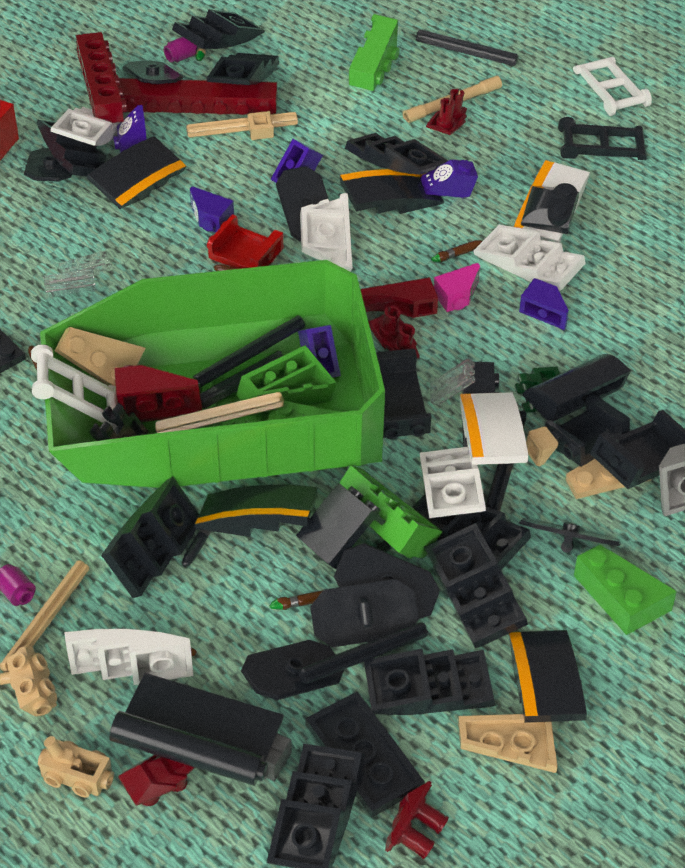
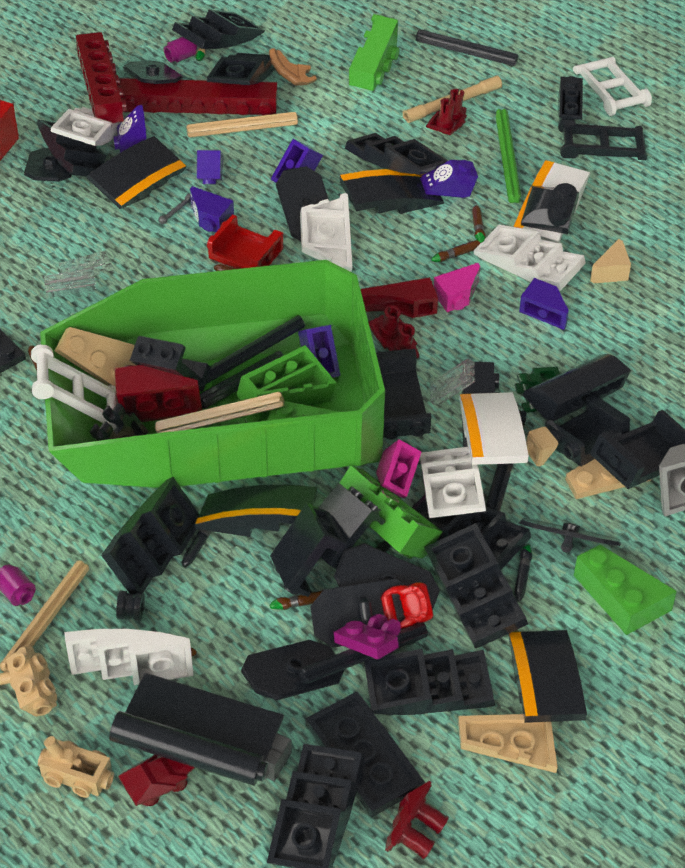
tan slope [247,111,274,140] -> none
none -> black wheel [116,590,145,621]
none -> black panel [130,336,212,392]
none -> dark grey hinge [158,193,191,224]
none -> dark purple slope [197,150,224,185]
none -> medium nougat piece [269,48,317,86]
none -> black panel [270,503,347,597]
none -> magenta hinge [334,614,401,660]
none -> dark pink slope [376,439,422,499]
none -> red piece [381,582,433,629]
none -> reddish brown piece [472,205,486,243]
none -> bright green axle [496,109,521,203]
none -> black piece [514,544,532,602]
none -> black slope [558,76,583,120]
none -> tan slope [590,239,631,283]

